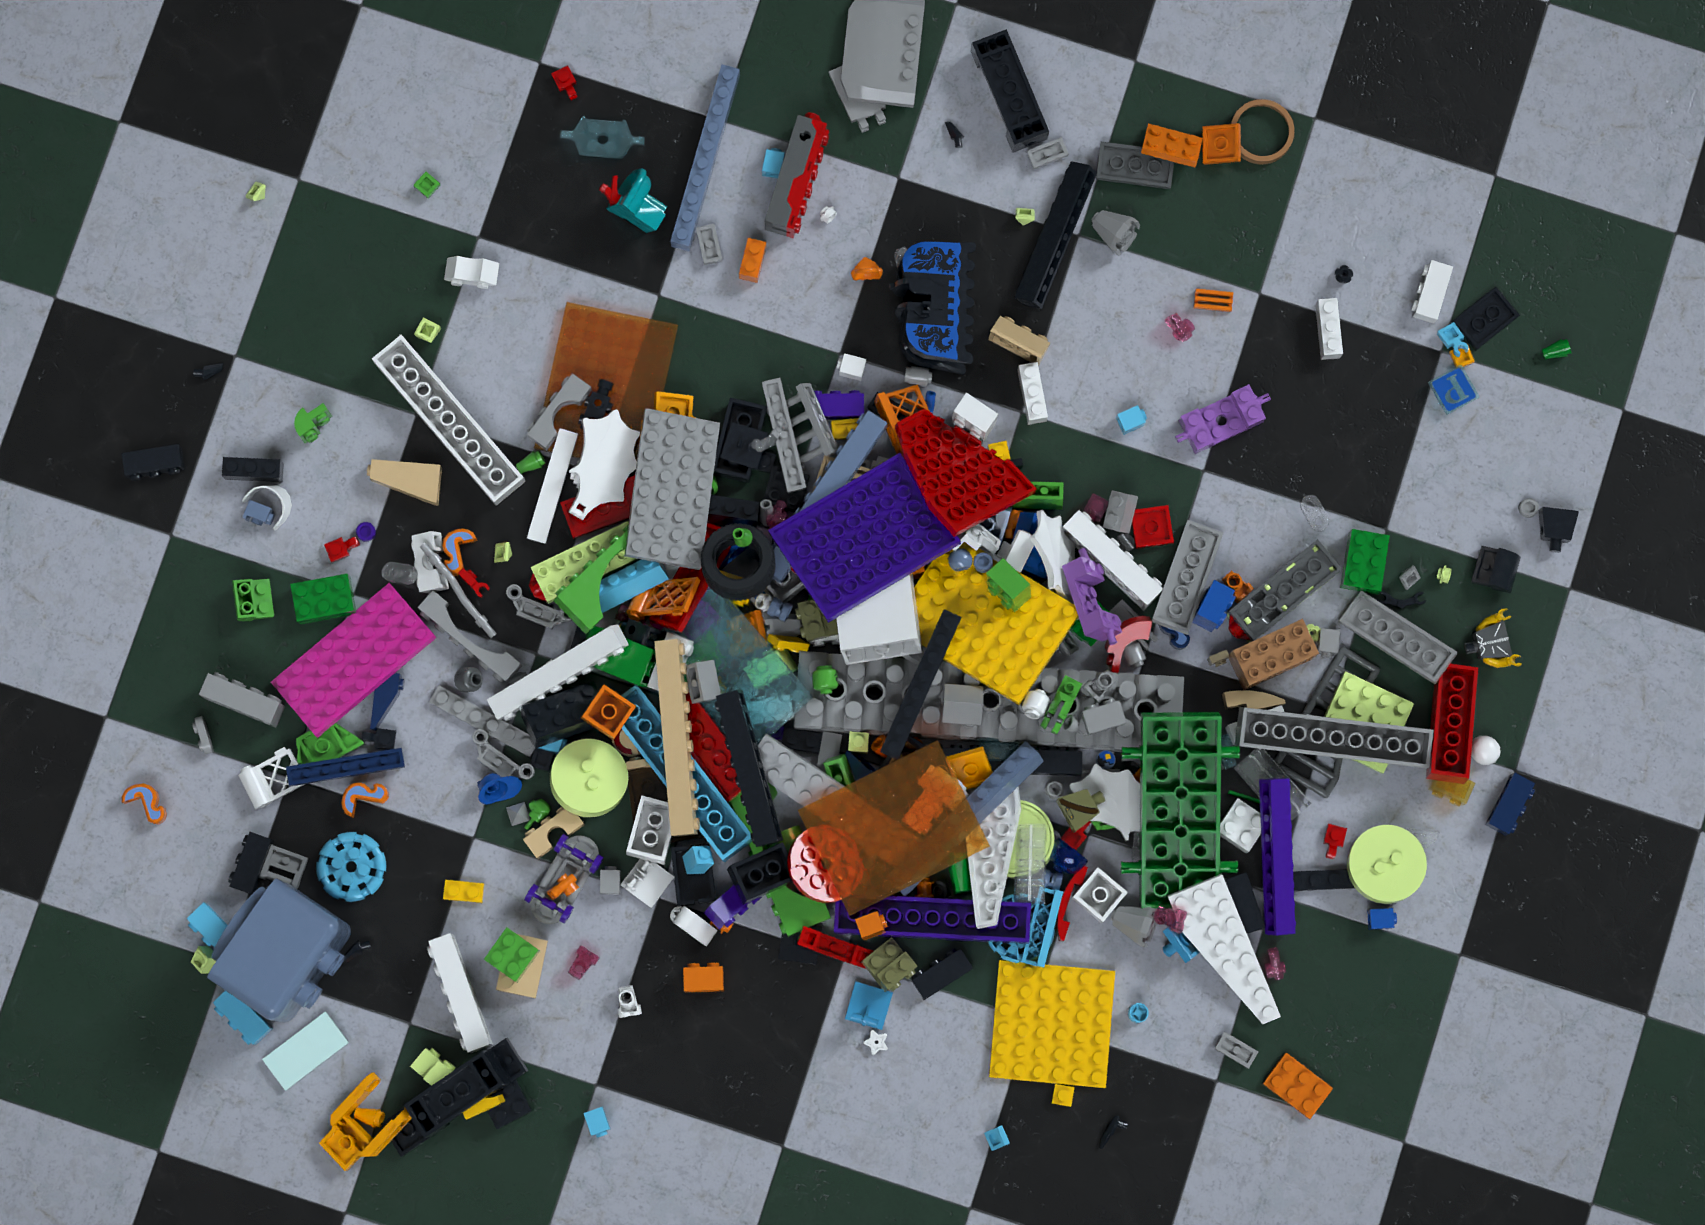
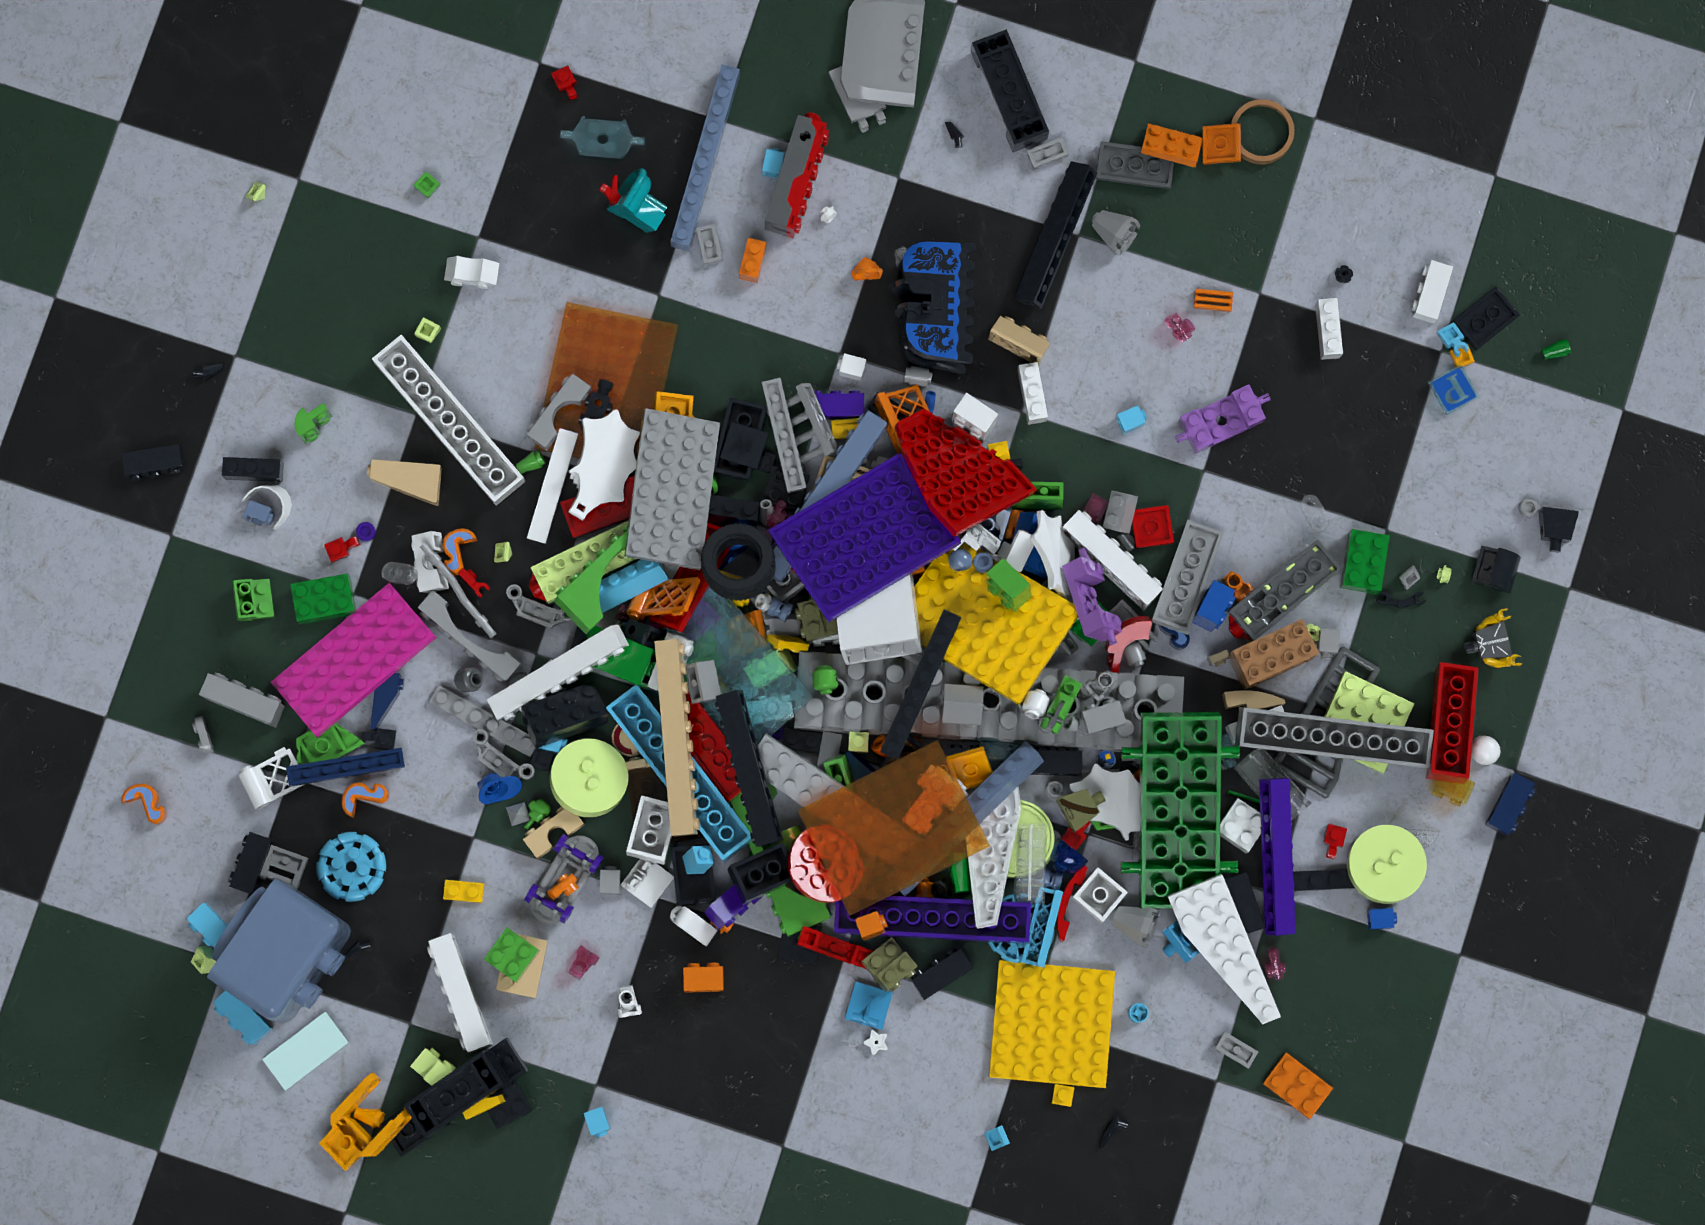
orange brick [581,685,636,740] -> none
bright green cone [733,528,753,547] -> none
clear arm [751,417,789,452] -> none
yellowish green slope [1015,208,1035,225] -> none
clear pink plate [1154,907,1187,934] -> none
light grey plate [1339,591,1457,684] -> none

